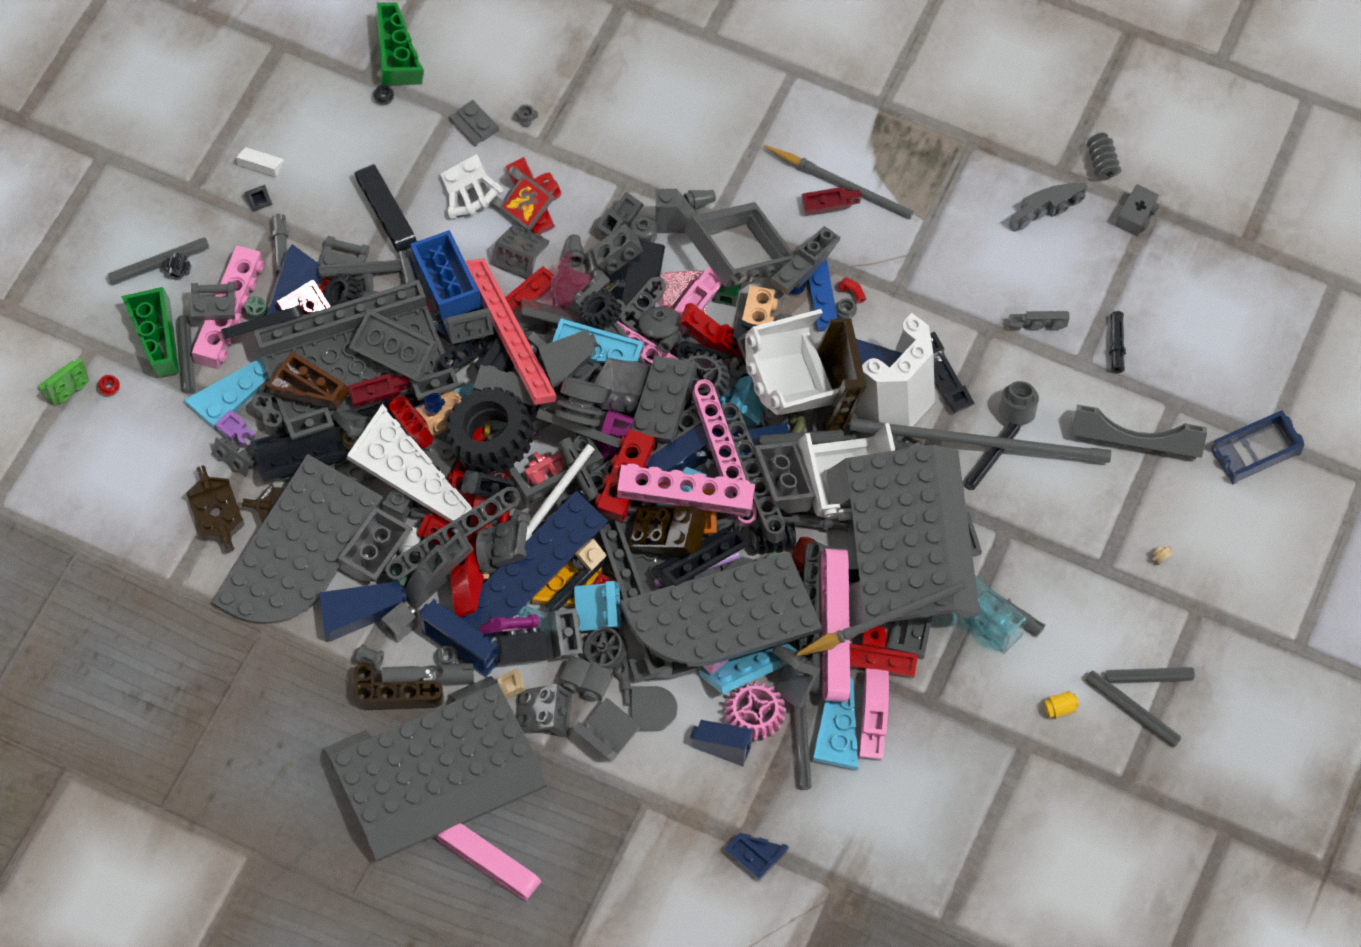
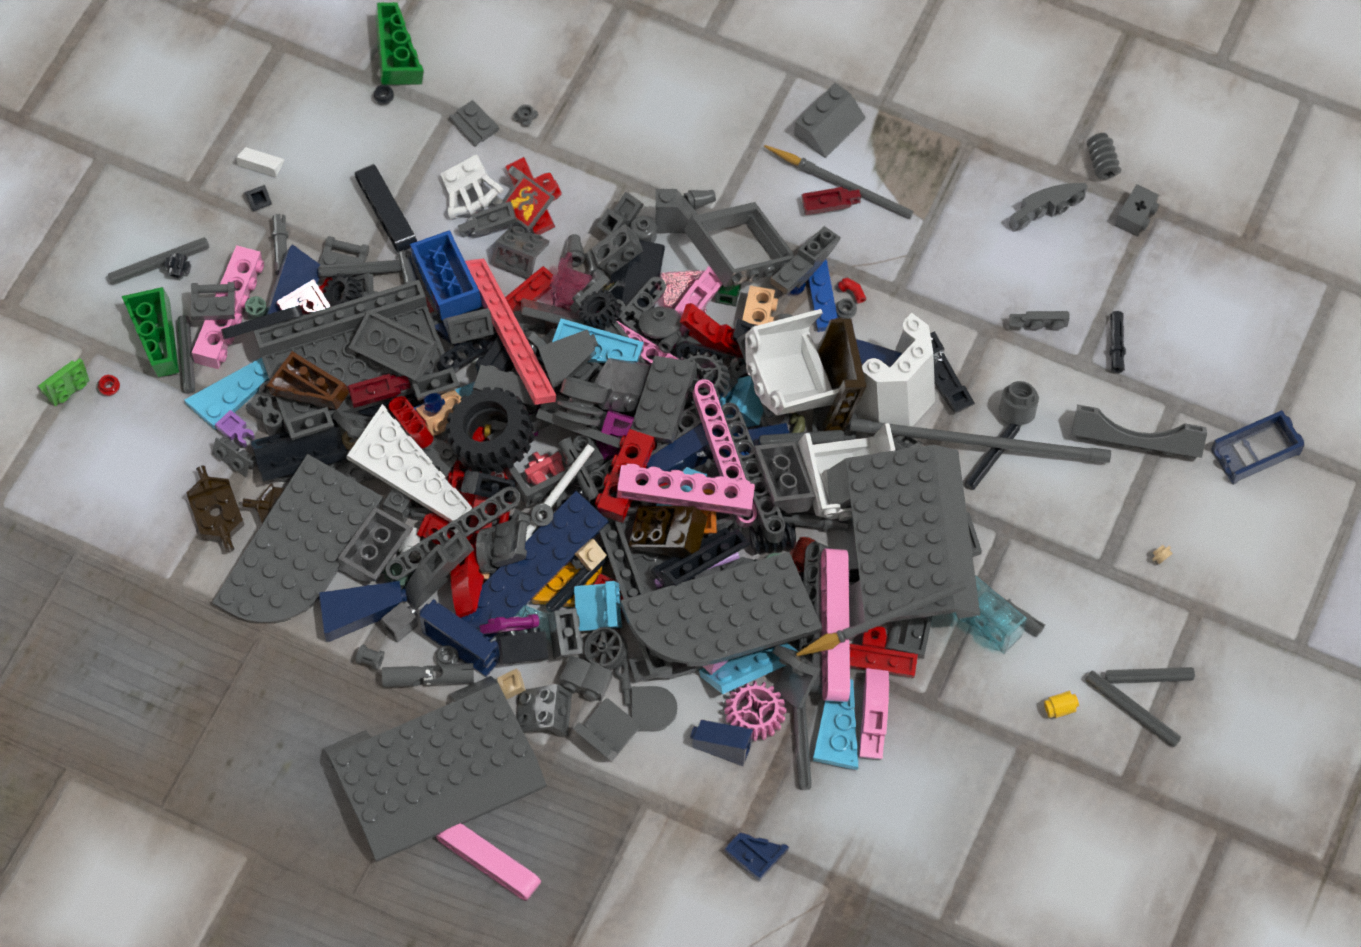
dark brown beam [354,662,444,710] -> none
none -> dark grey hinge [458,201,517,237]
none -> dark grey plate [531,504,553,526]
none -> dark grey slope [794,83,865,158]

